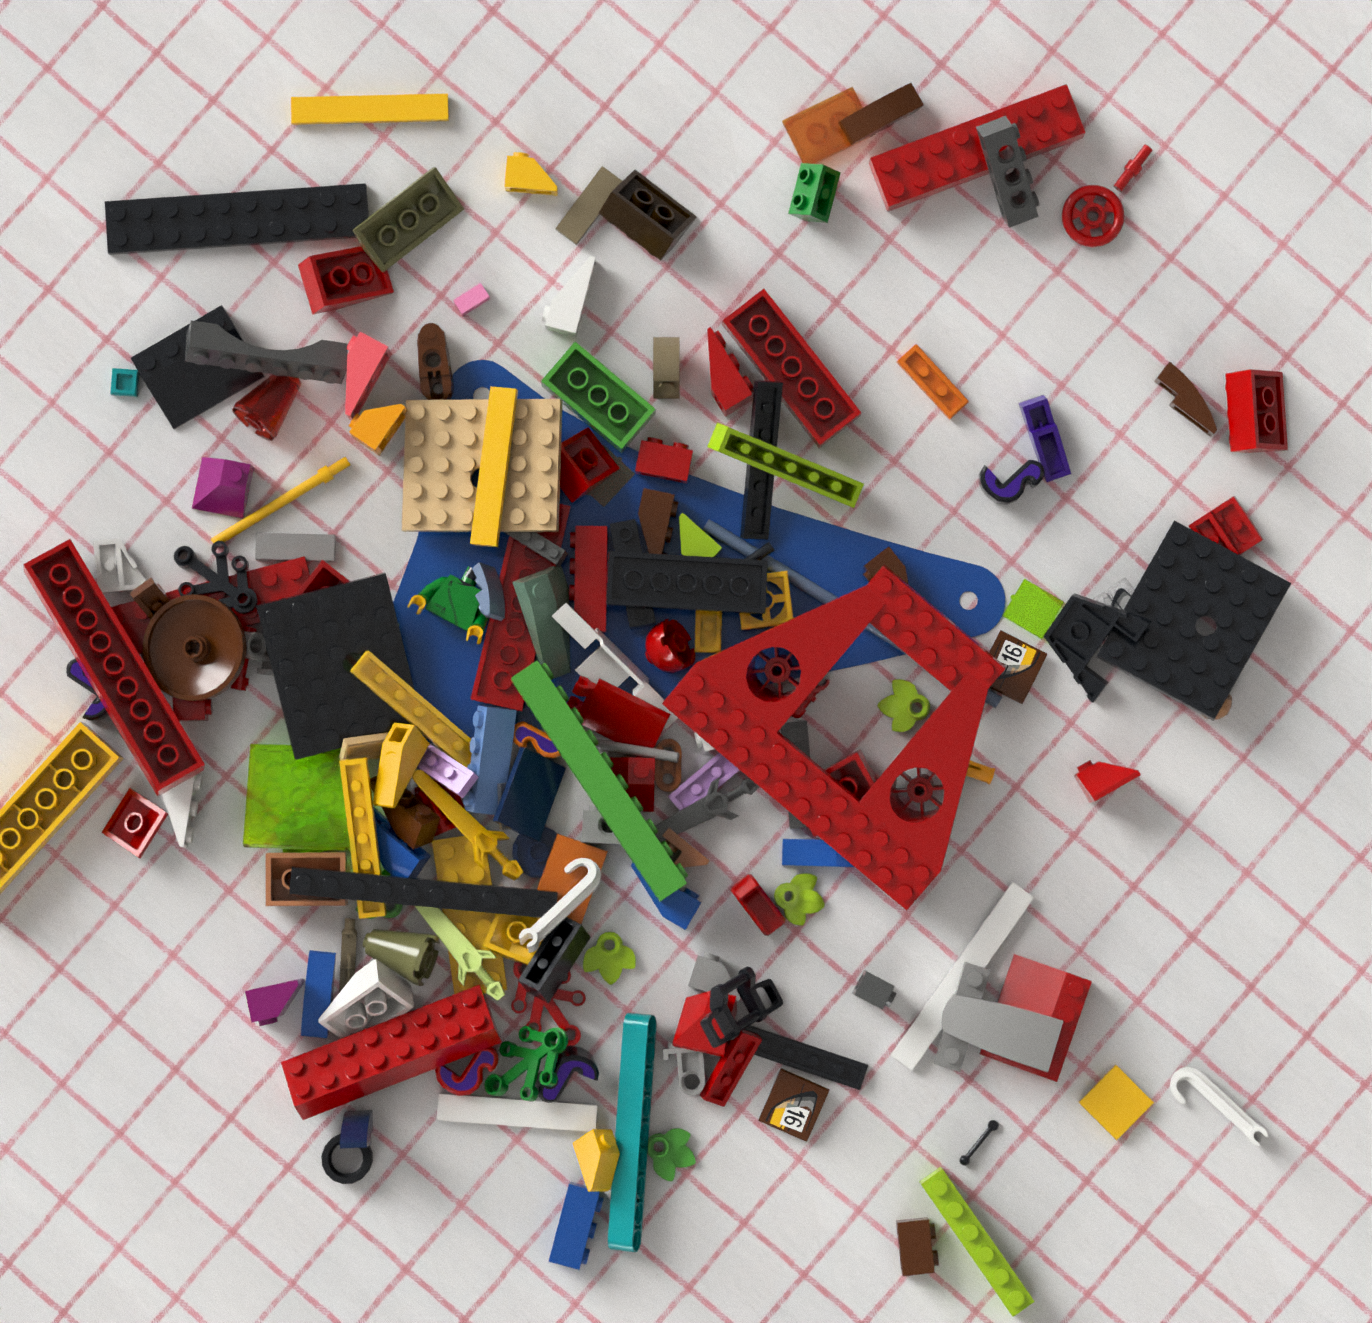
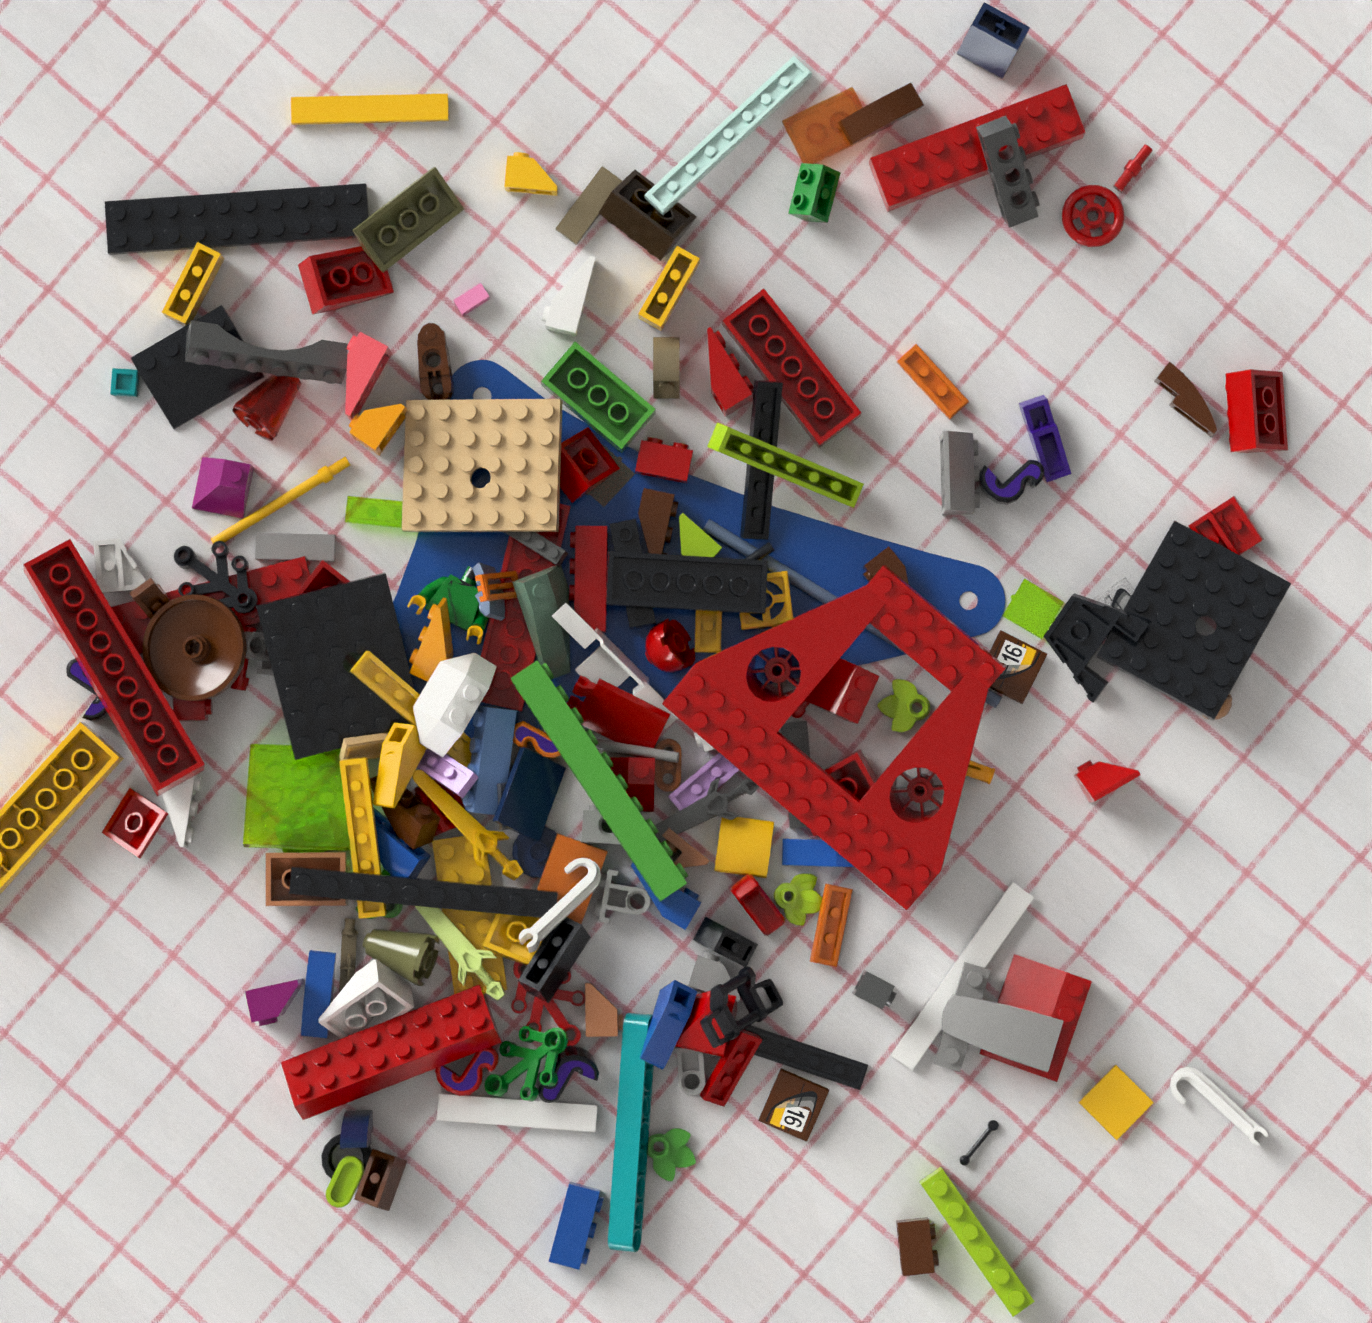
yellow tile [470,386,518,547] -> none
yellow slope [573,1129,620,1192] -> none
lime plate [583,932,636,985] -> none
none -> yellow brick [162,242,225,326]
none -> lime tile [326,1156,365,1208]
none -> clear neon green tile [345,496,403,528]
none -> reddish brown brick [354,1149,407,1211]
none -> light orange slope [409,597,454,682]
none -> white wedge [413,653,497,757]
none -> orange tile [475,571,518,602]
none -> nougat slope [585,983,623,1037]
none -> light grey pin [595,869,651,923]
none -> yellow brick [638,246,700,331]
none -> blue slope [640,980,697,1070]
none -> light aqua tile [644,56,812,215]
none -> black slope [693,916,758,967]
none -> yellow slope [714,817,774,878]
none -> red slope [804,658,880,724]
none -> orange tile [810,884,853,967]
none -> light grey slope [940,431,980,515]
none -> dark blue slope [957,2,1030,79]

